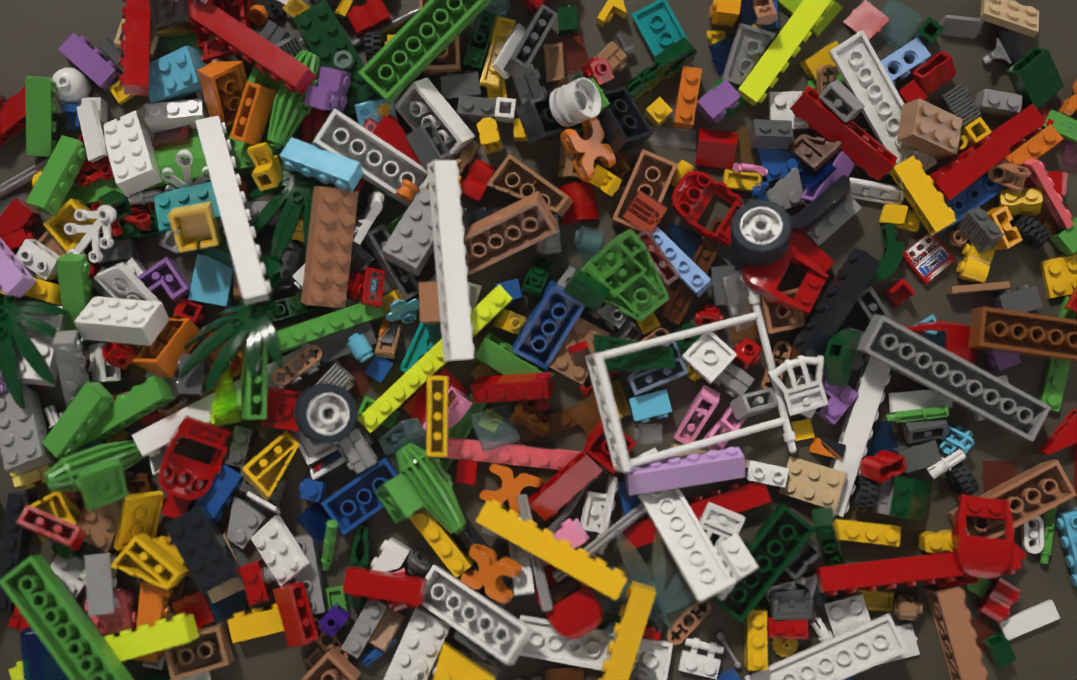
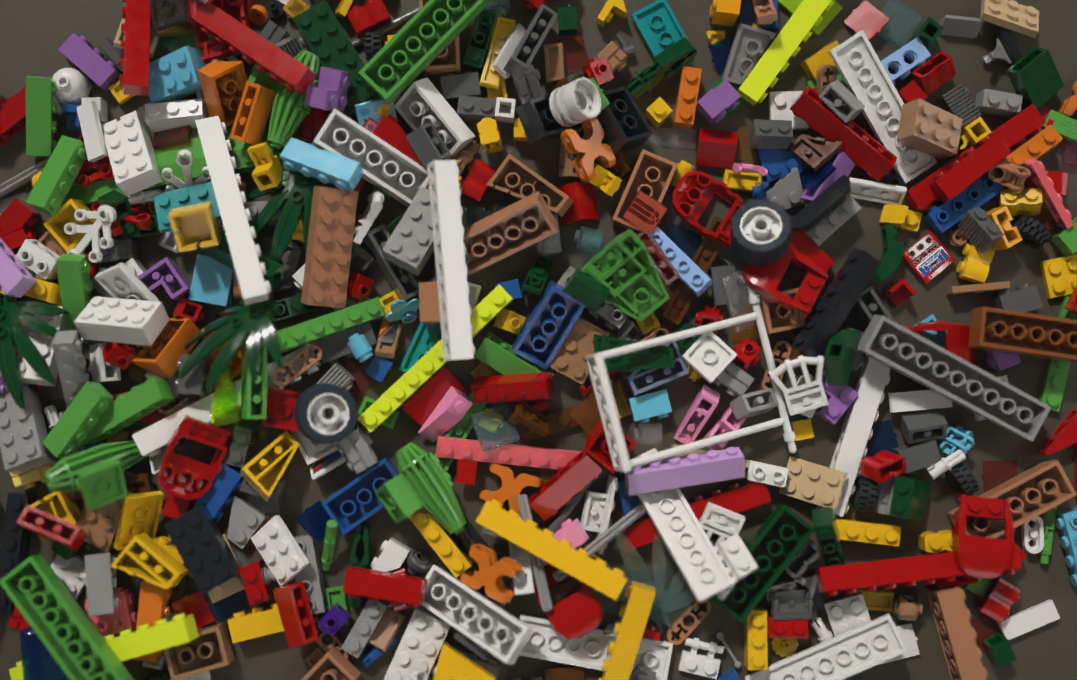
white piece [247,492,281,515] -> none
blue brick [299,477,328,502] -> none
sand green tile [334,50,354,71] -> none
red tile [361,267,385,308] -> none
clear light blue brick [379,418,425,455] -> none
orange wheel [396,179,420,203] -> none
yellow brick [426,376,448,456] -> none
red tile [568,341,589,354] -> none
sticker [809,437,846,460] -> none
bright green piece [886,406,949,423] -> none
yellow brick [889,156,956,237] -> none

